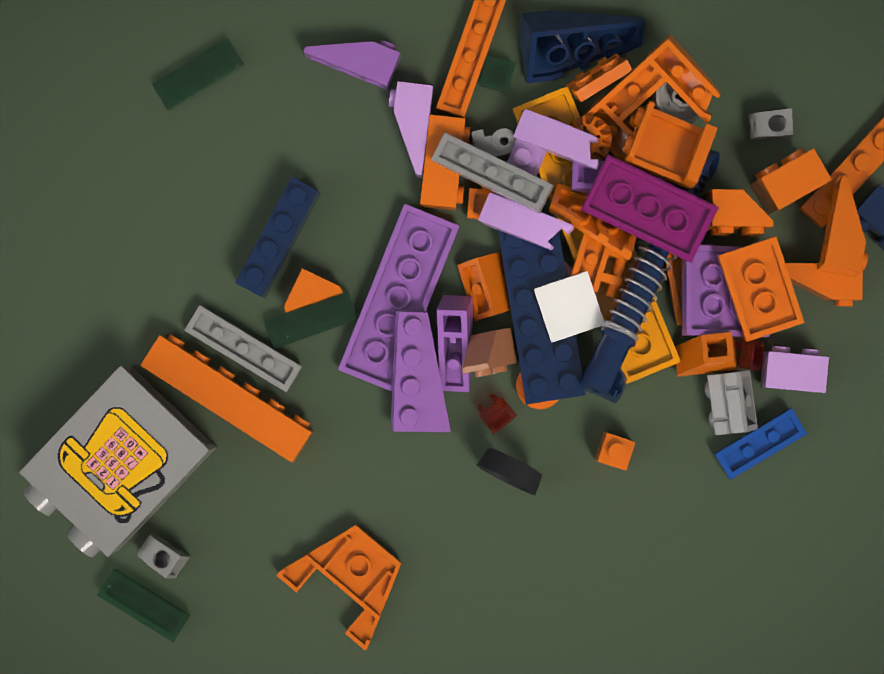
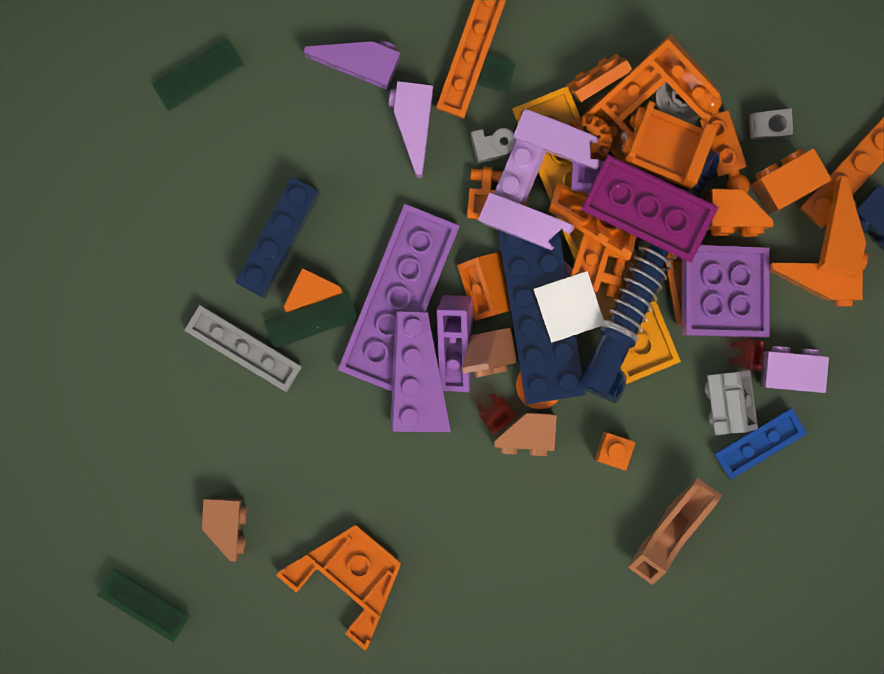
light grey brick [19,366,217,558] -> none
light grey leg [136,533,190,579] -> none
orange brick [140,334,314,463] -> none
orange brick [420,115,471,211] -> none
light grey plate [431,133,553,214] -> none
black tyre [476,448,542,495] -> none
dark blue wedge [519,10,646,83] -> none
orange slope [675,332,737,377] -> none
orange plate [717,236,805,342] -> none
none -> nougat slope [202,497,248,562]
none -> nougat slope [493,412,557,456]
none -> nougat arch [628,477,722,585]
none -> orange plate [700,95,750,193]

